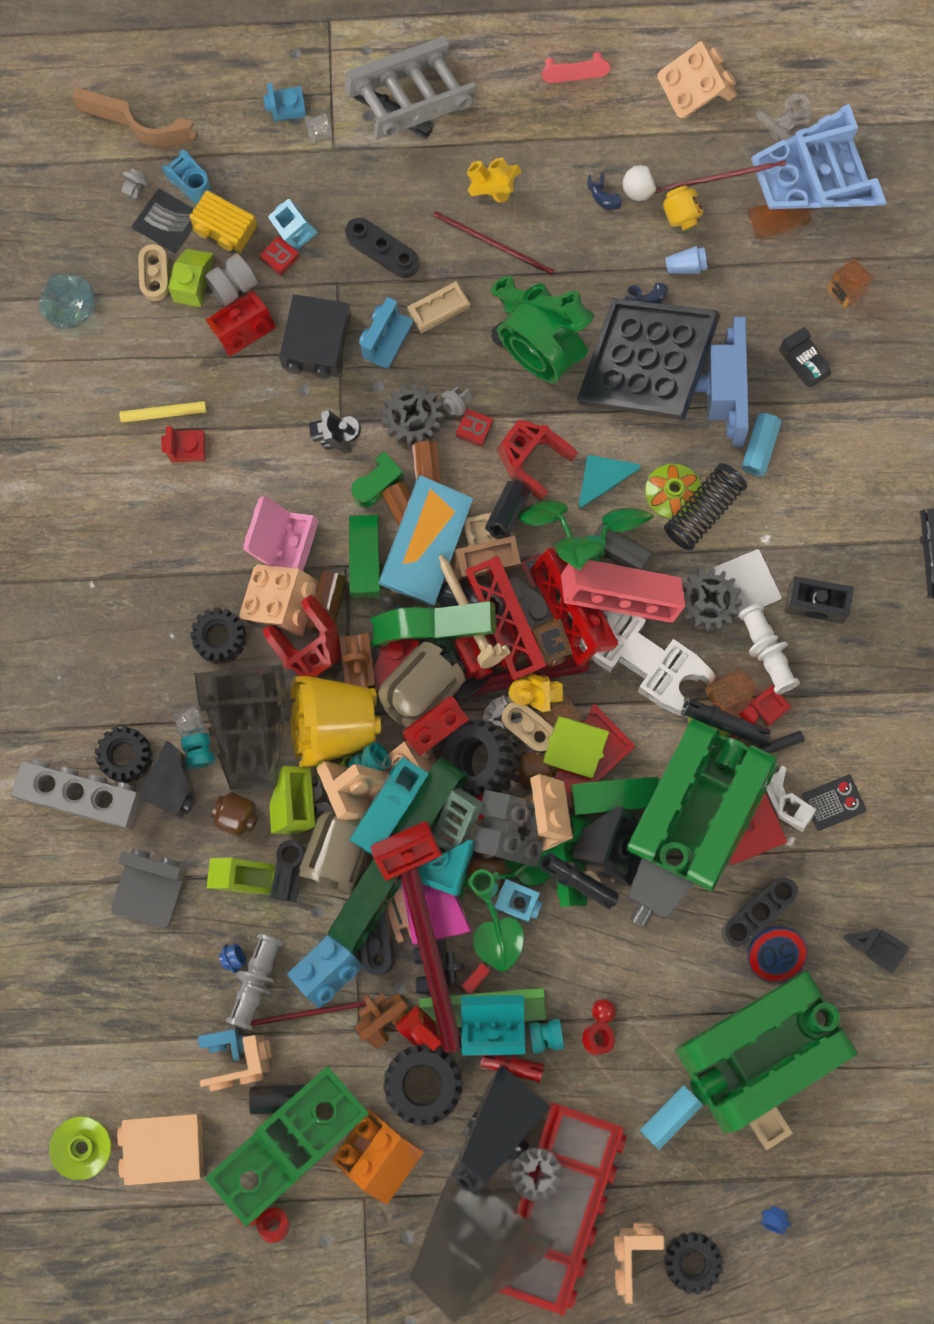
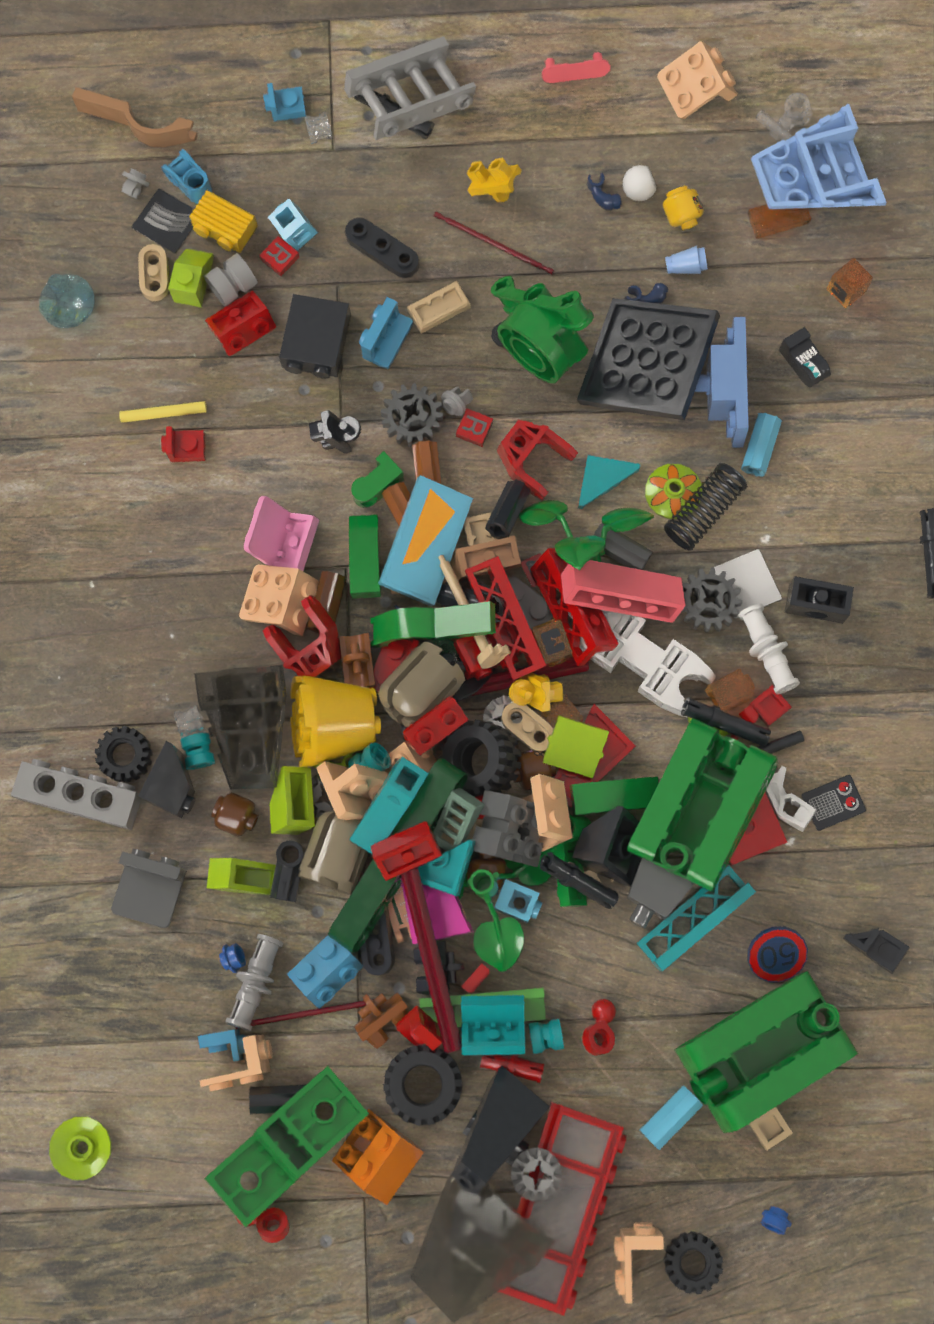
light nougat brick [117,1113,205,1185] -> none
black tyre [190,608,246,664] -> none
dark red piece [654,160,786,194] -> none
black beam [721,877,798,947] -> none
none -> teal fence [636,866,756,972]

